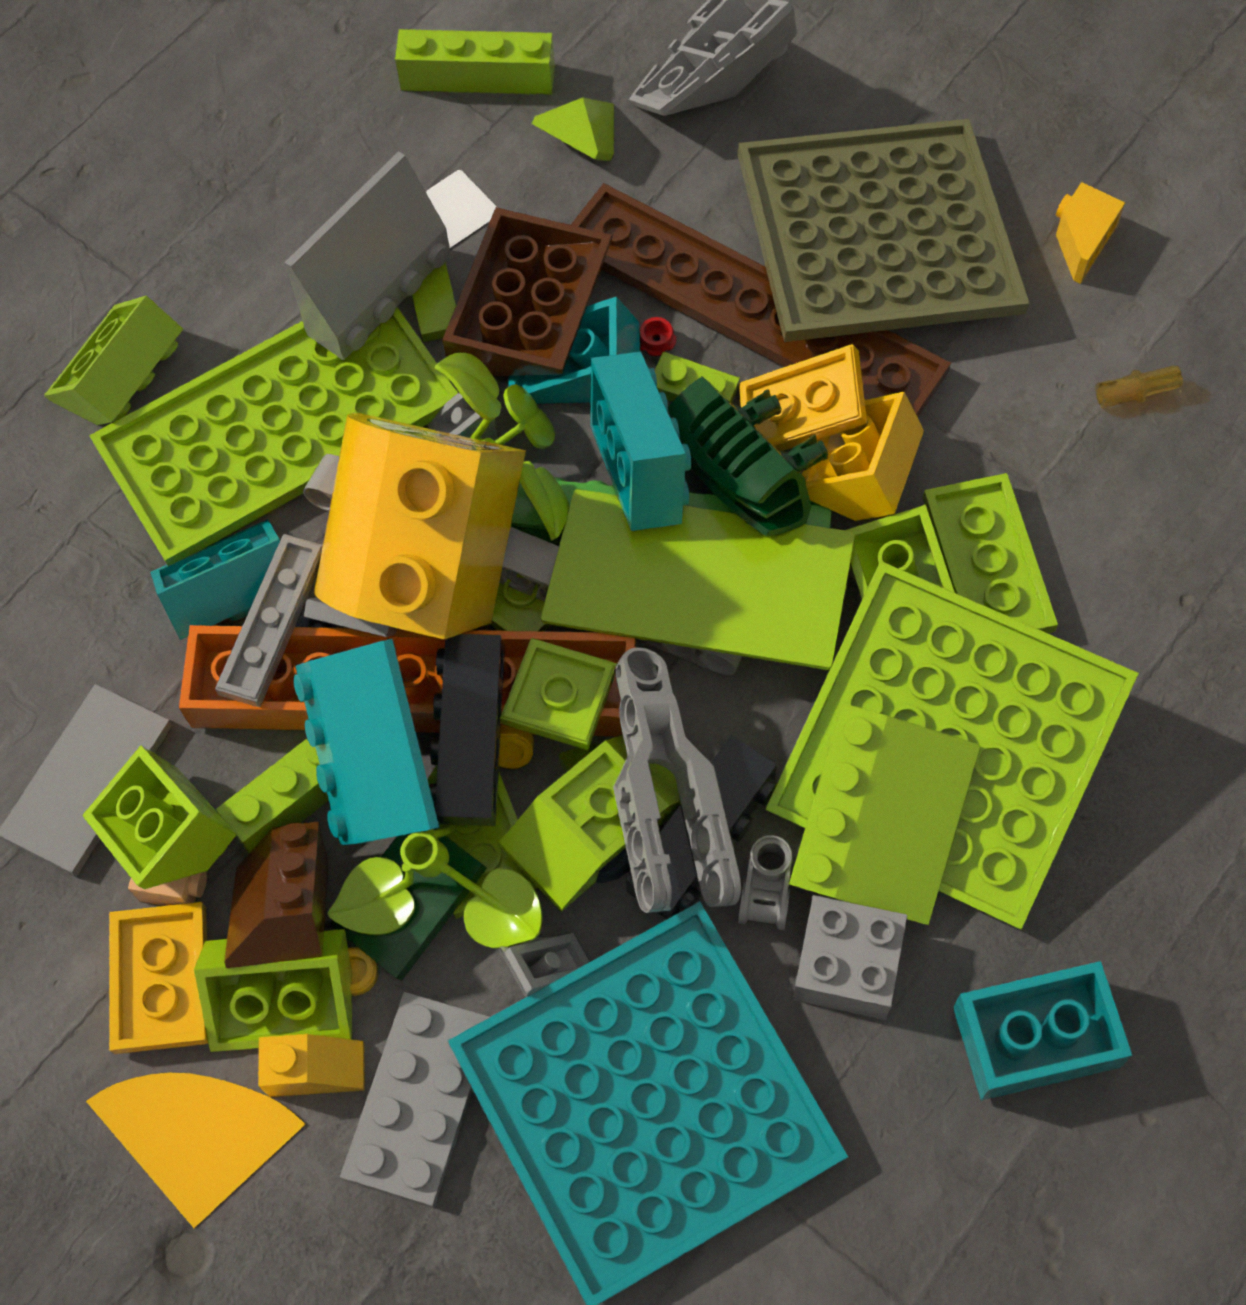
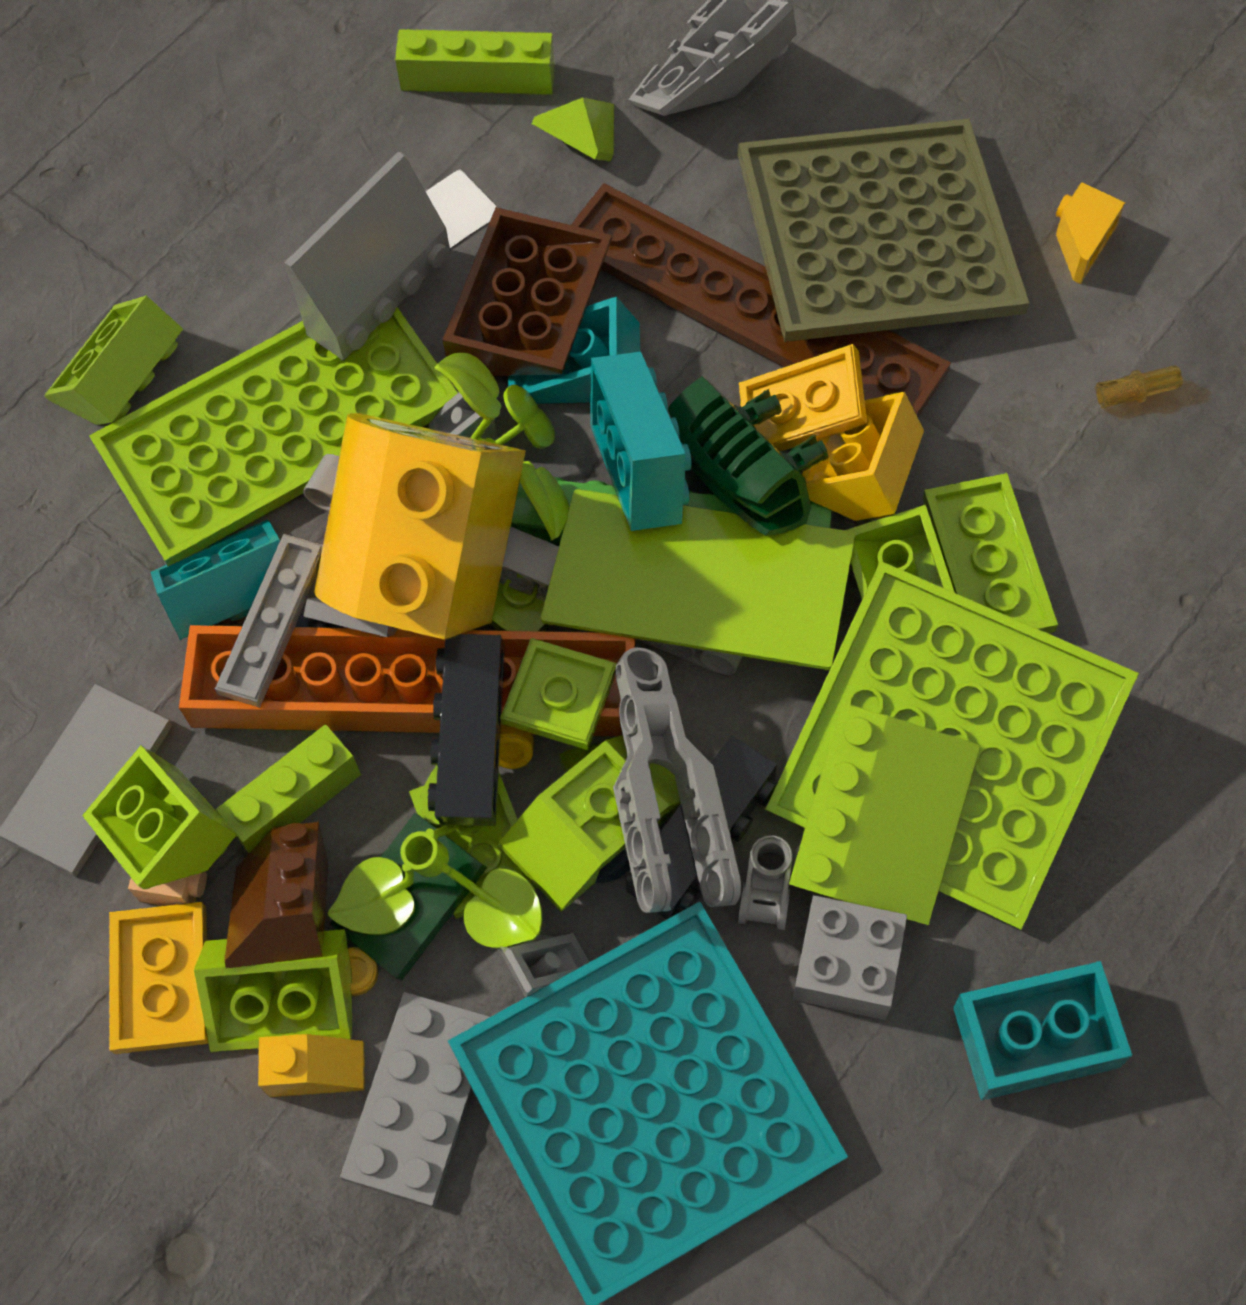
yellow sticker [86,1073,305,1228] -> none
teal slope [294,639,439,845] -> none
lime tile [412,262,456,342] -> none
red plate [640,317,677,357] -> none
lime plate [655,352,740,403] -> none

